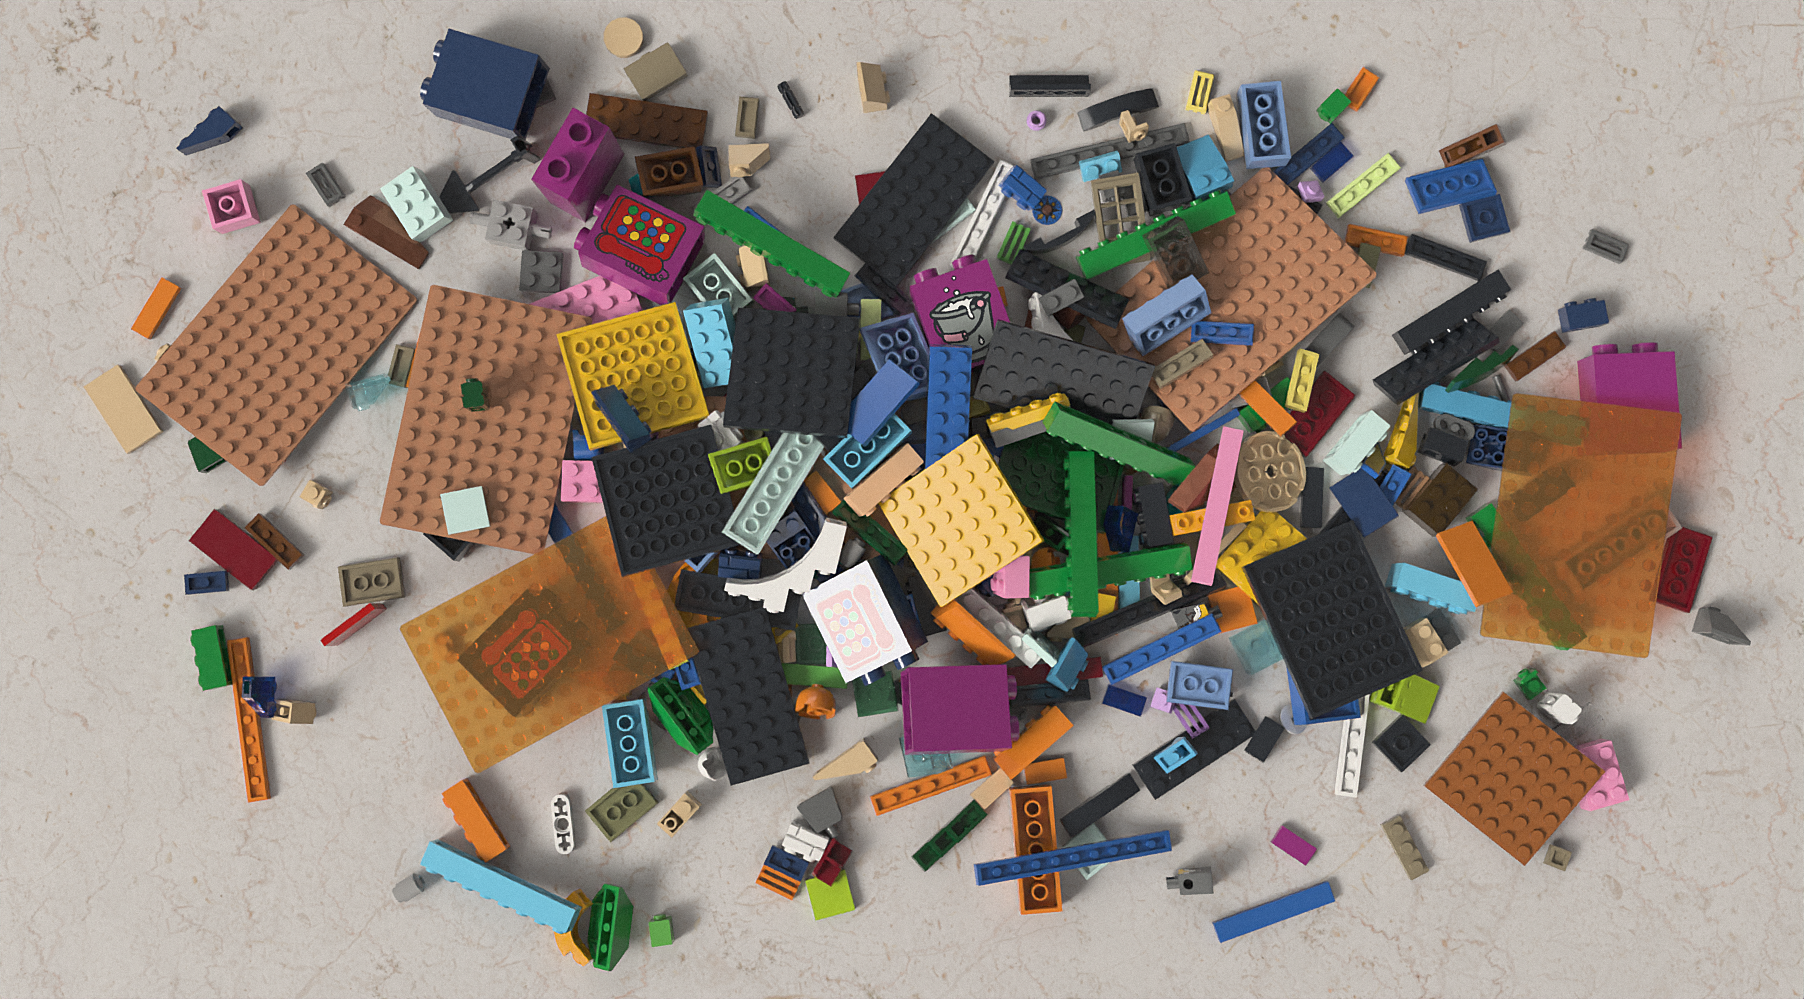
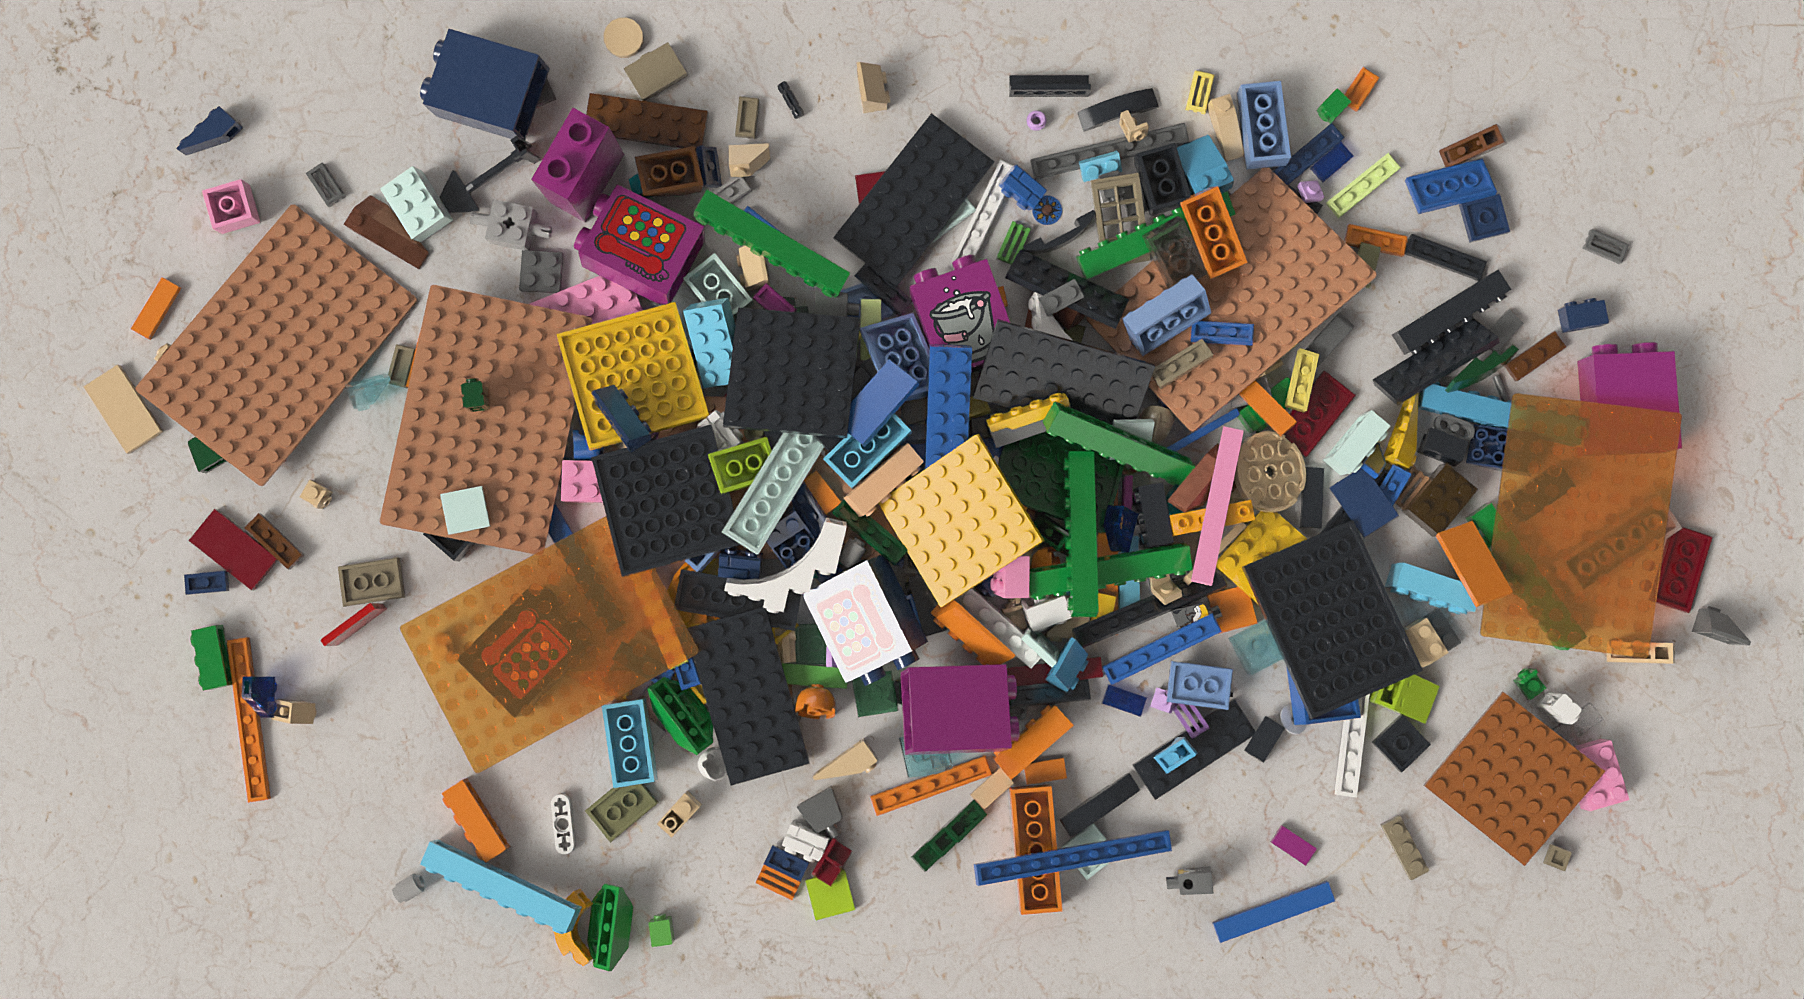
none -> orange slope [1180,186,1248,279]
none -> tan slope [1607,642,1675,664]

